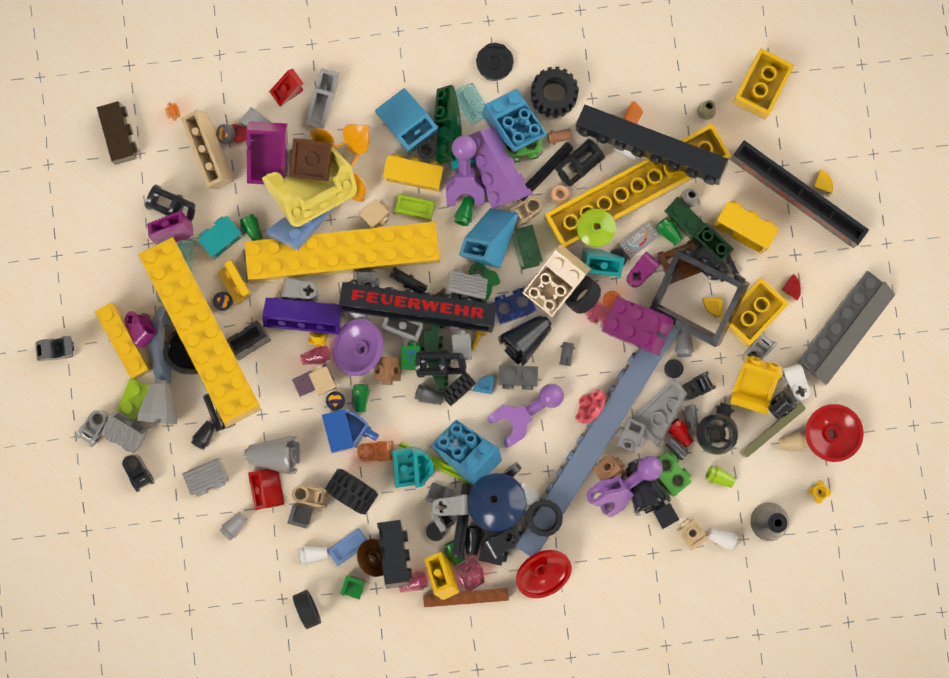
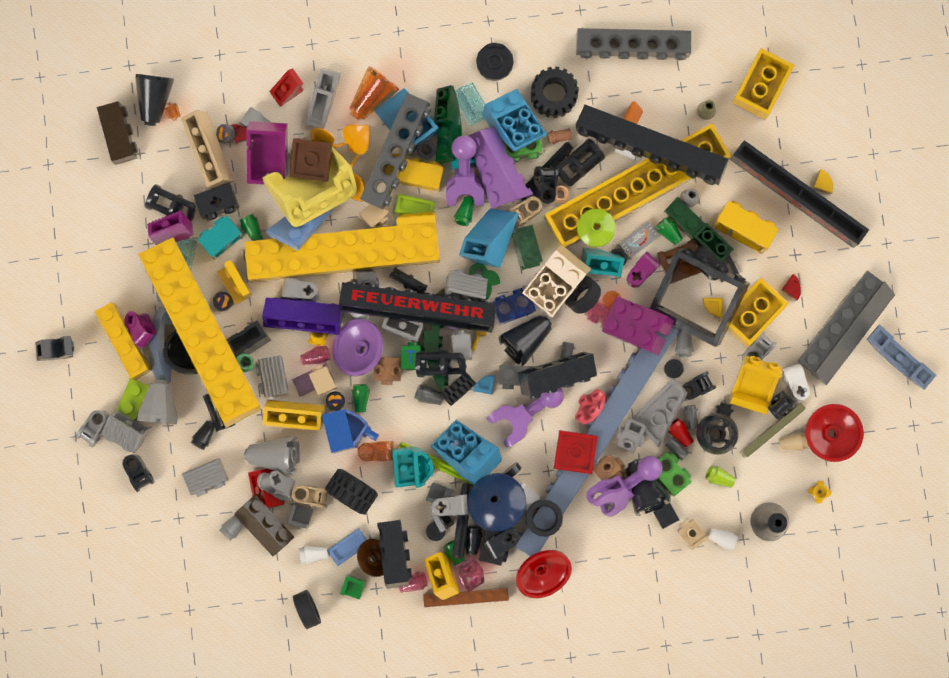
none -> black cone [135,74,174,126]
none -> black brick [193,183,240,221]
none -> dark brown brick [234,494,294,556]
none -> green cone [236,354,254,372]
none -> light grey brick [255,355,289,398]
none -> light grey piece [257,471,295,501]
none -> yellow brick [263,400,325,431]
none -> clear orange cone [349,66,399,120]
none -> dark grey brick [360,93,431,210]
none -> yellow tile [396,211,437,225]
none -> black brick [517,352,597,399]
none -> black piece [532,166,558,204]
none -> red tile [553,430,598,474]
none -> dark grey brick [576,28,691,60]
none -> sand blue slope [867,325,937,390]

